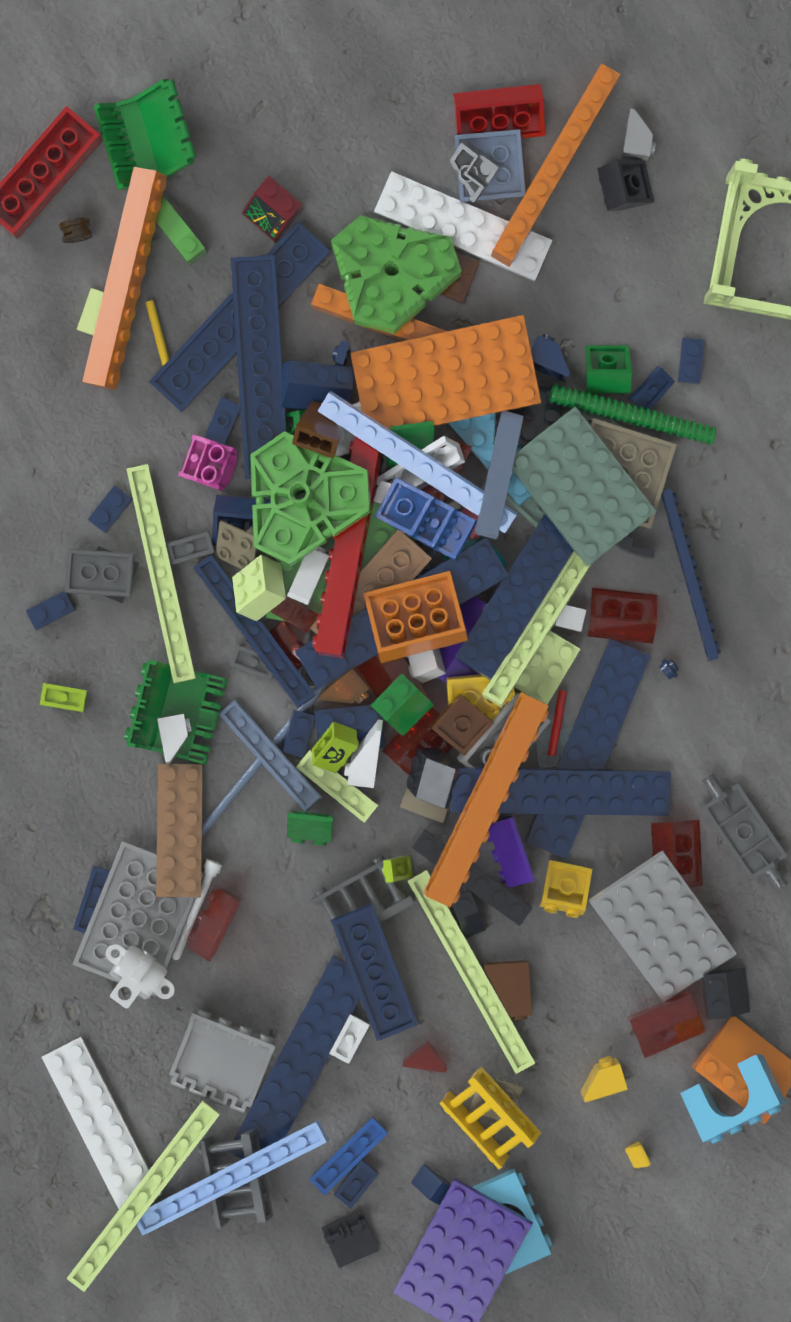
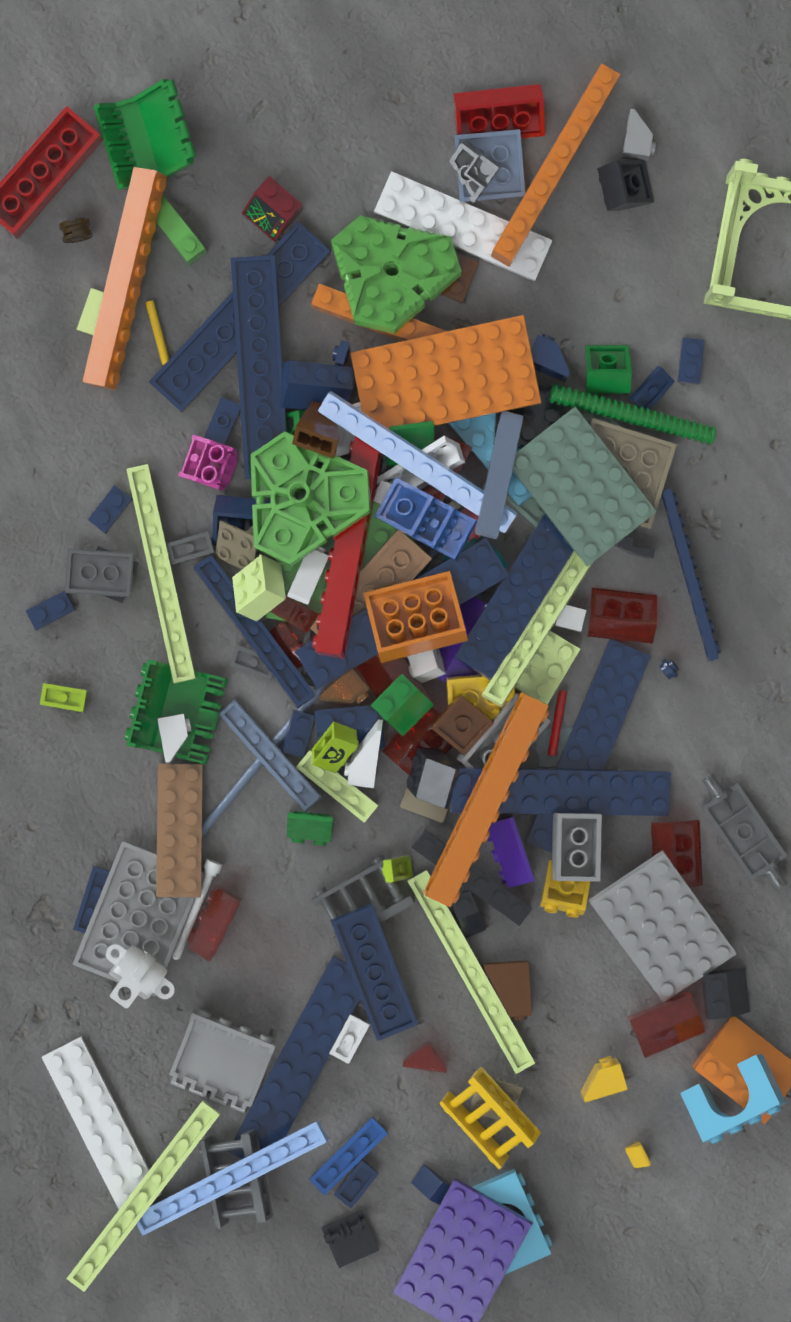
none -> light grey brick [551,813,602,882]

